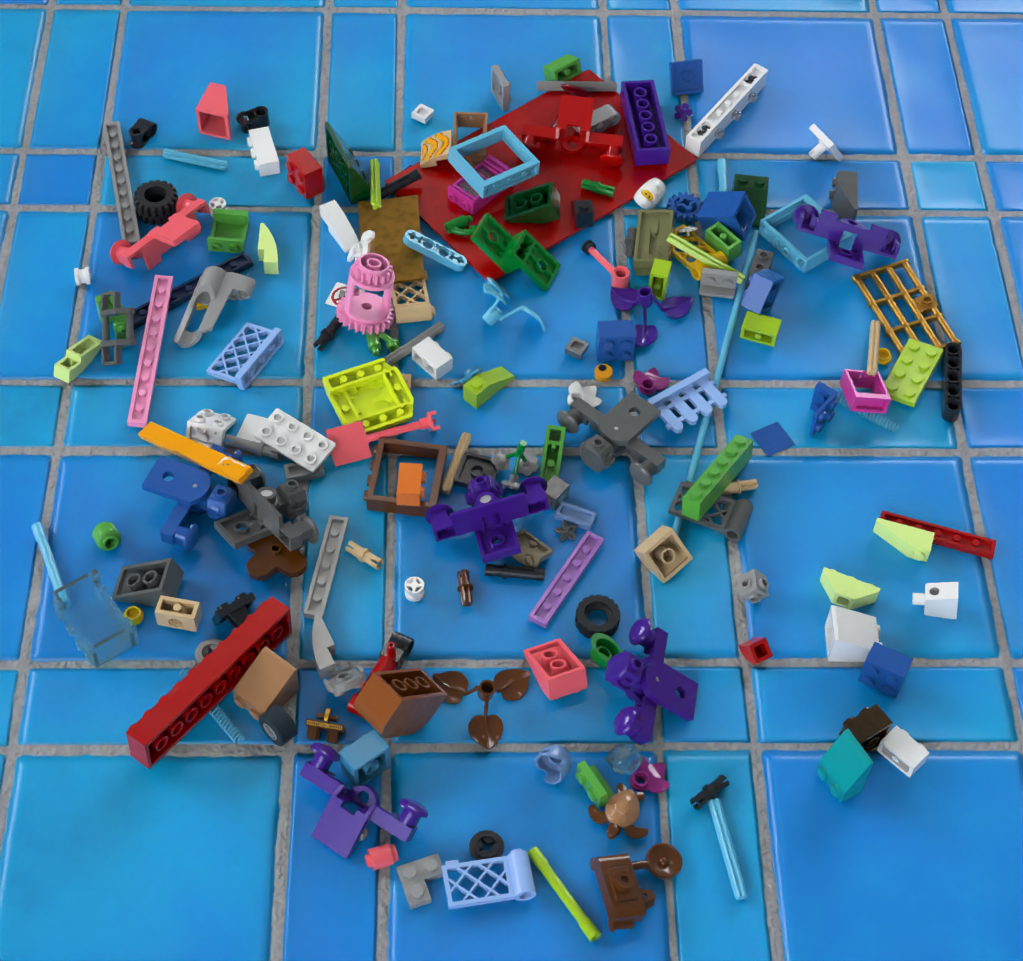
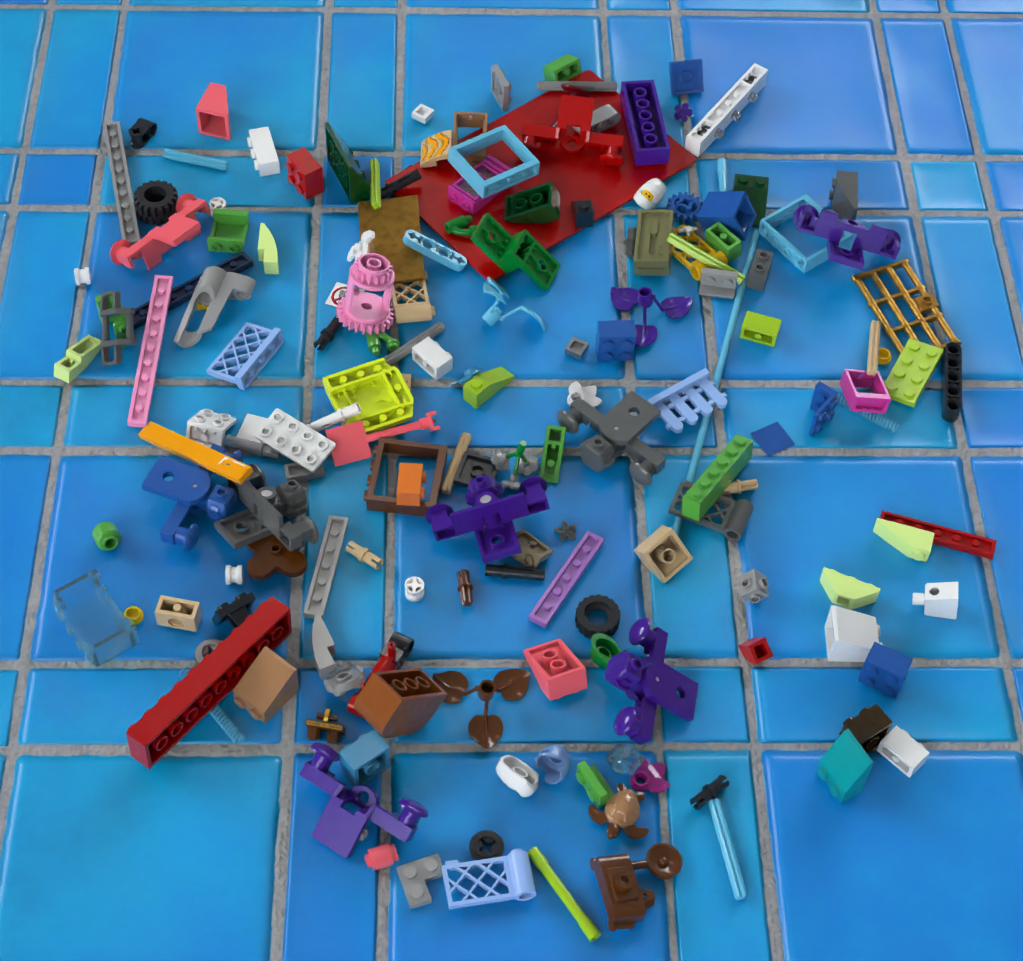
medium azure piece [31,522,70,607] -> none
dark grey slope [111,558,184,607] -> none
black piece [236,106,270,134] -> none
black wheel [259,705,298,746] -> none
white slope [319,200,359,253] -> none
flat silver brick [545,475,570,511] -> none
medium blue tile [554,501,597,531] -> none
green axle [581,179,615,198] -> none
coral piece [581,240,630,288] -> none
light orange tile [594,364,613,382] -> none
magenta plate [633,368,670,396] -> none
lime brick [648,258,672,301] -> none
brick [741,268,785,314] -> none
white tile [808,124,844,162] -> none
none -> white wheel [225,565,243,585]
none -> white pin [306,402,362,432]
none -> white piece [496,755,539,797]

